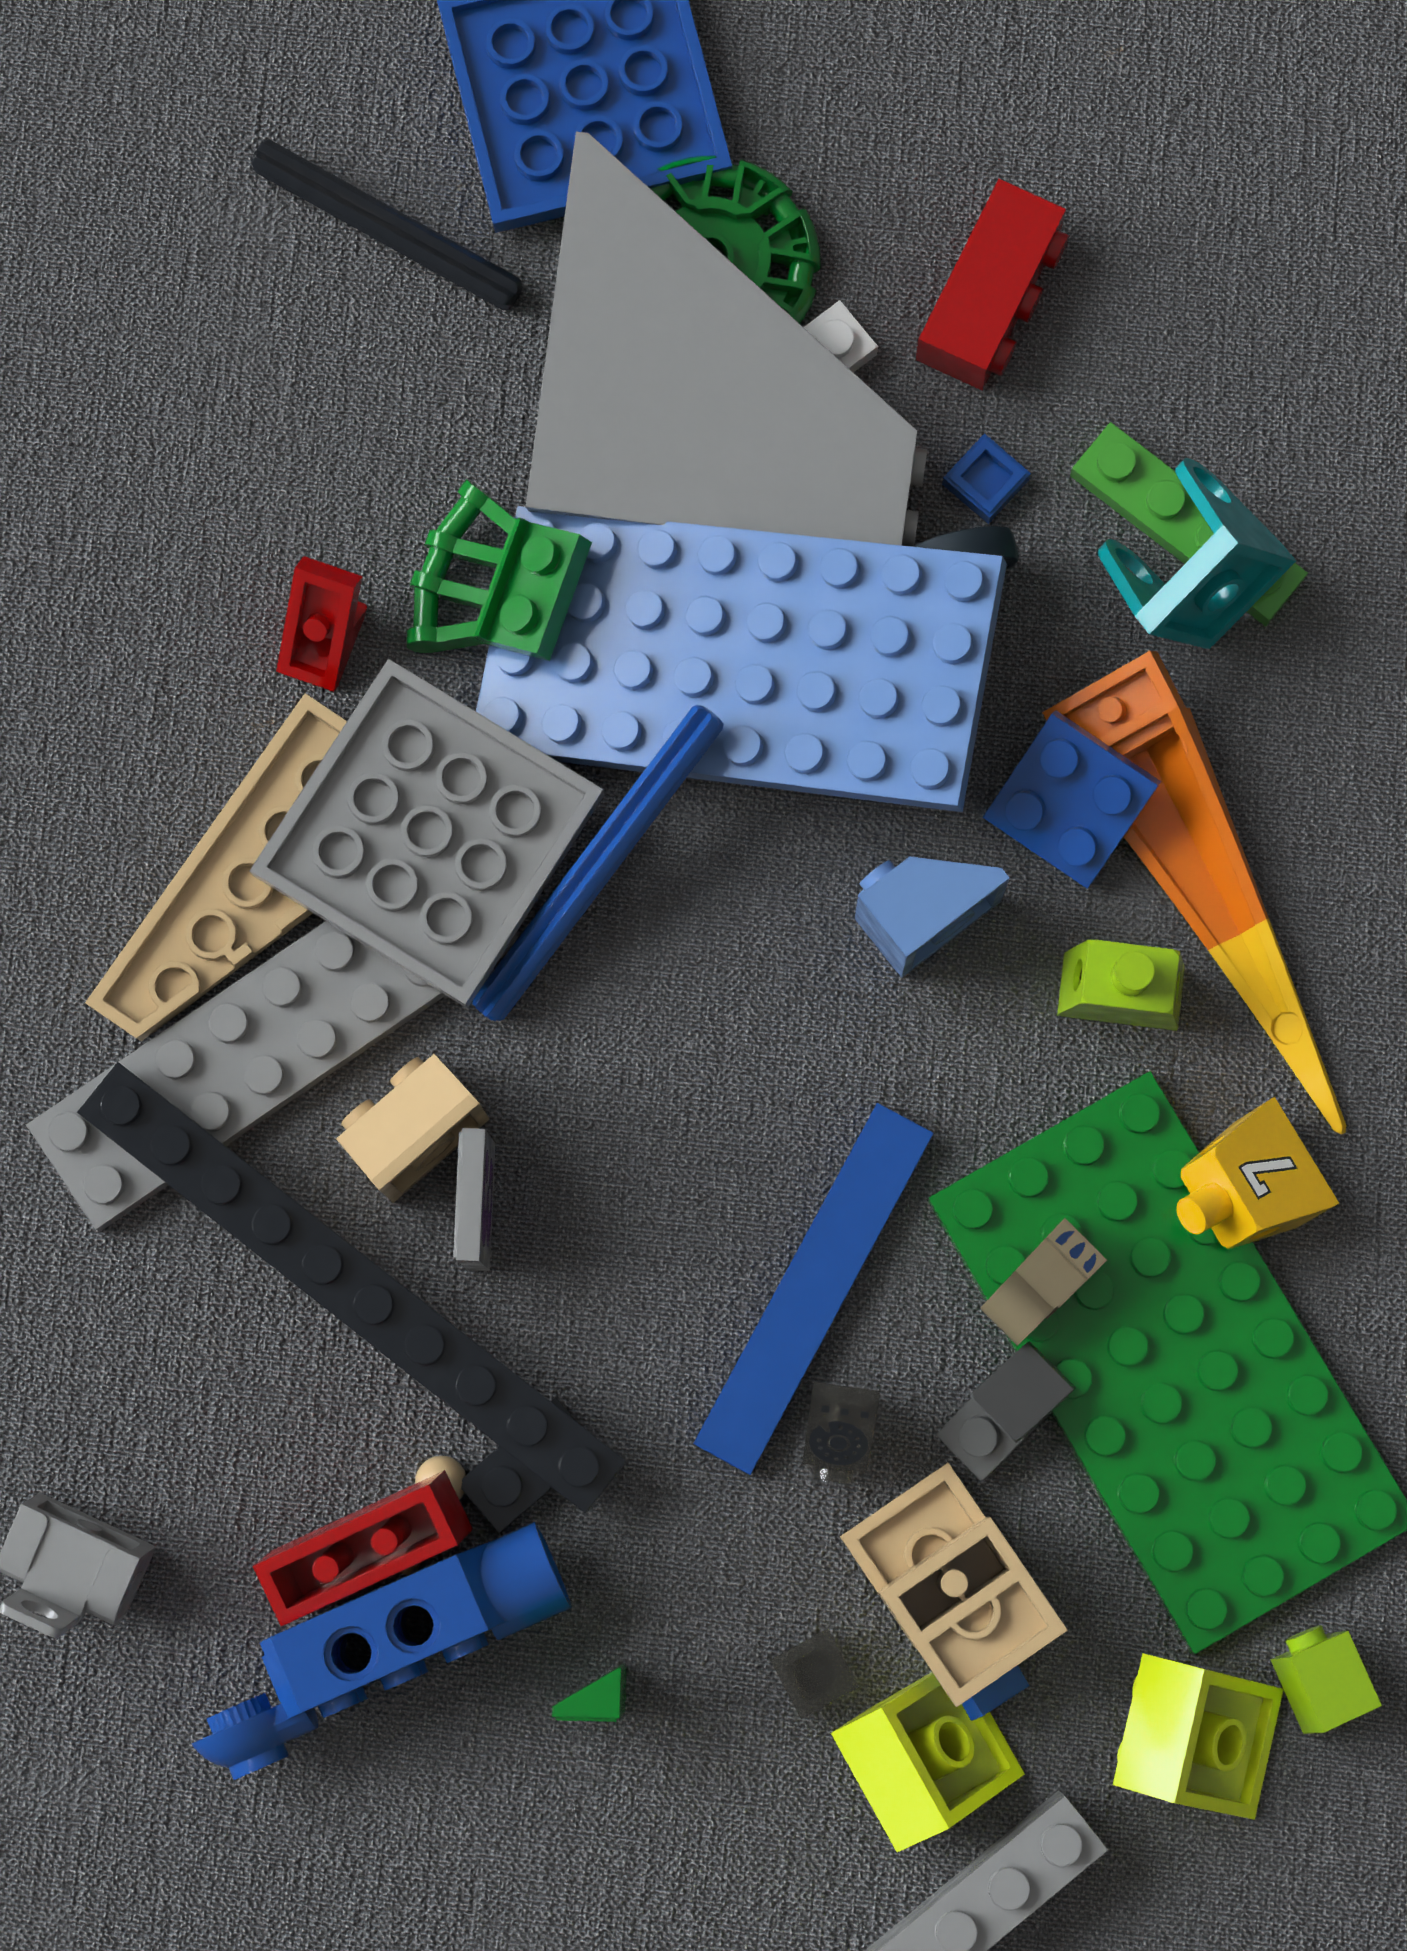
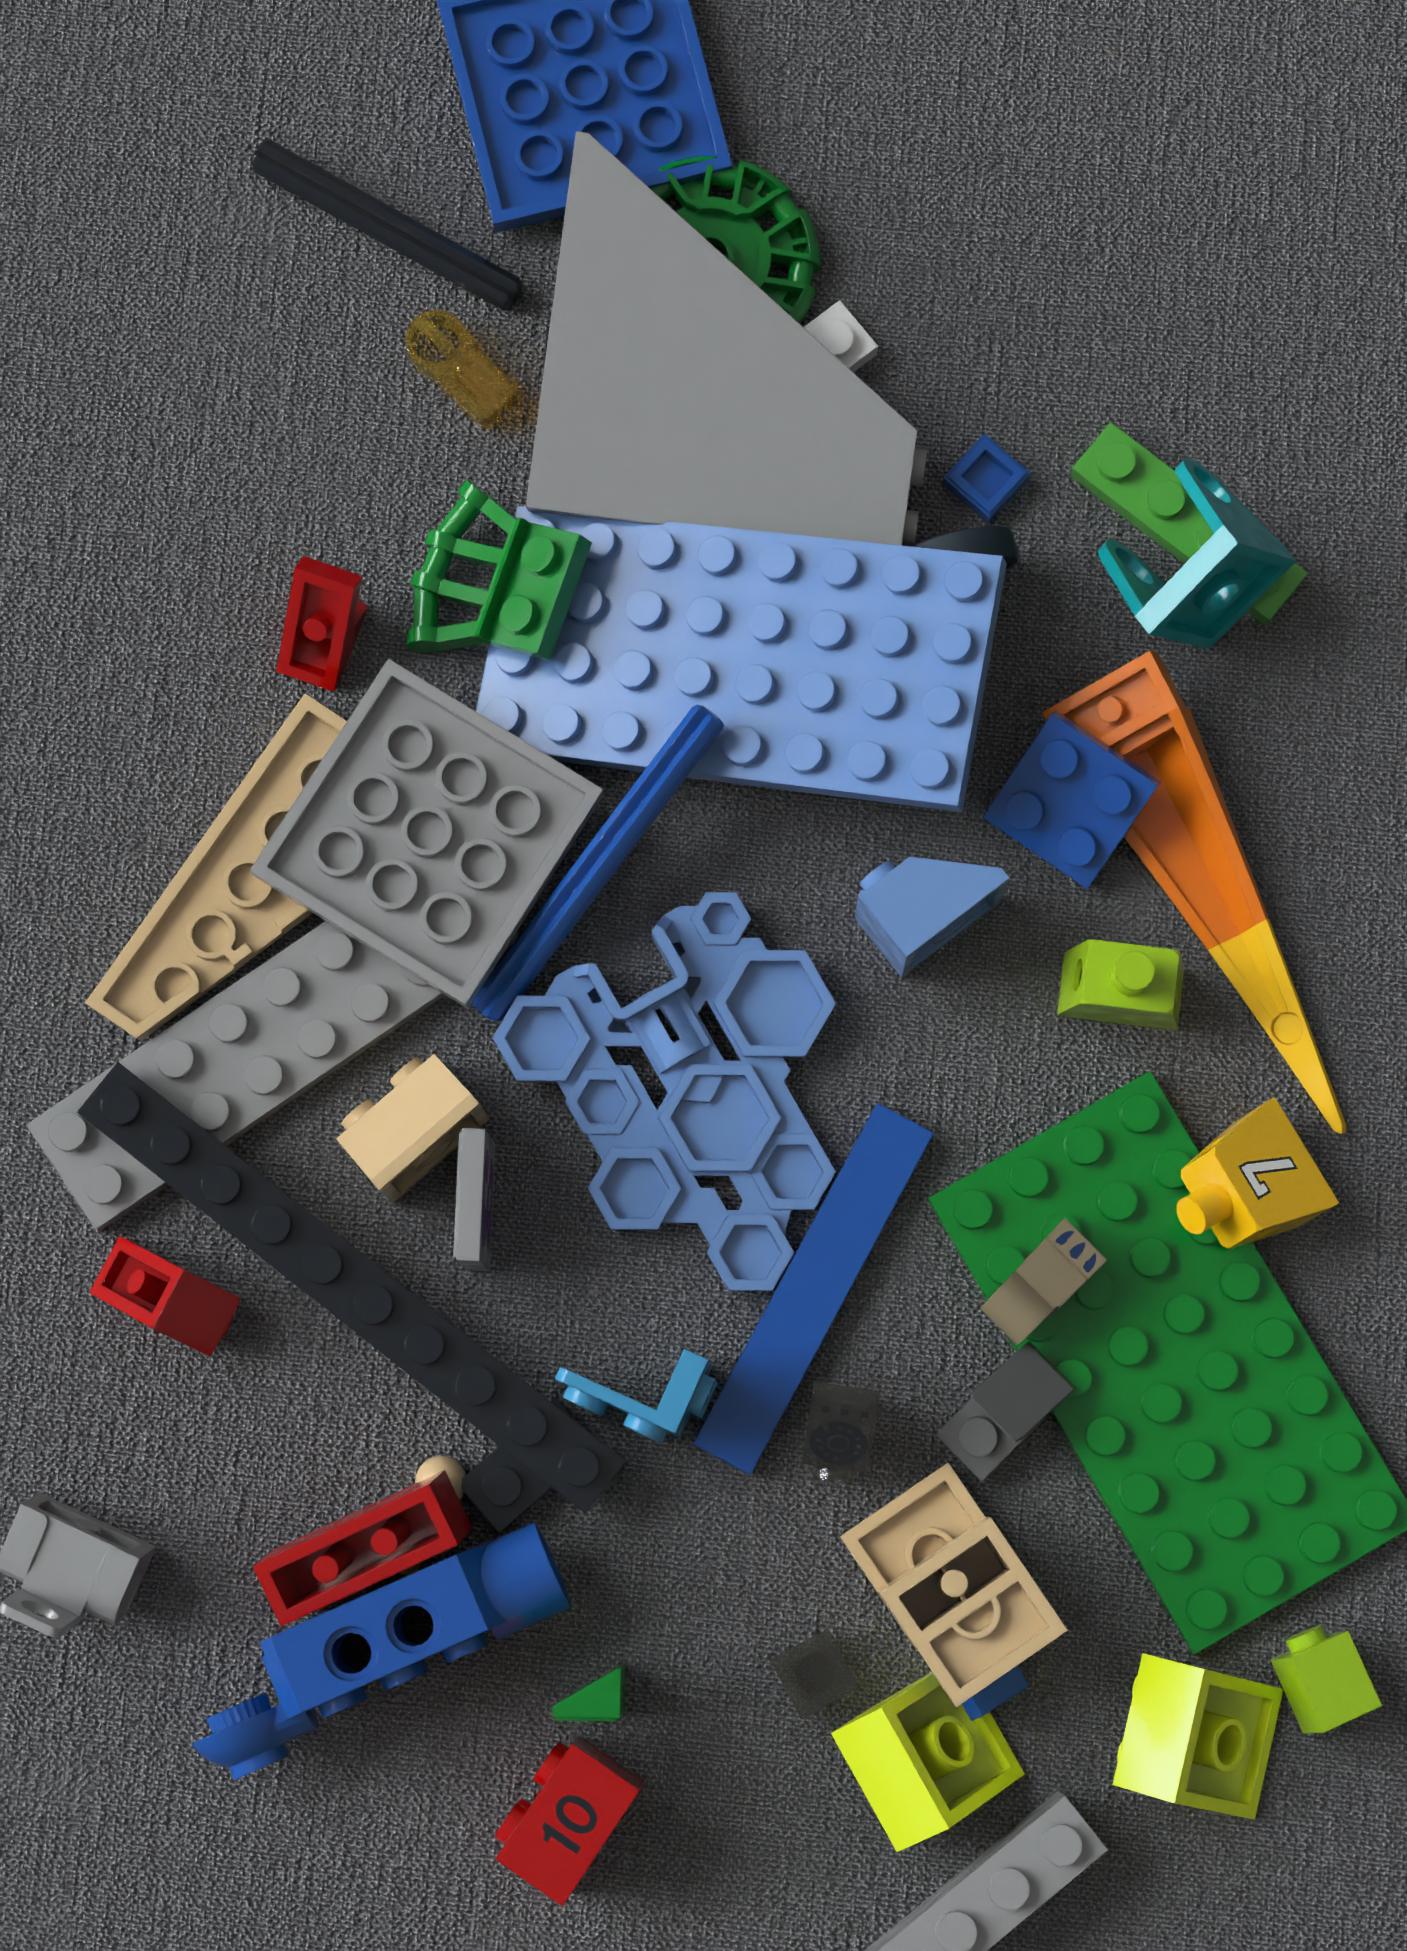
red brick [916,179,1070,391] -> none
none -> red slope [89,1236,241,1357]
none -> clear yellow piece [405,309,521,429]
none -> medium blue piece [493,892,836,1291]
none -> red brick [494,1736,644,1906]
none -> dark azure bracket [555,1349,718,1444]

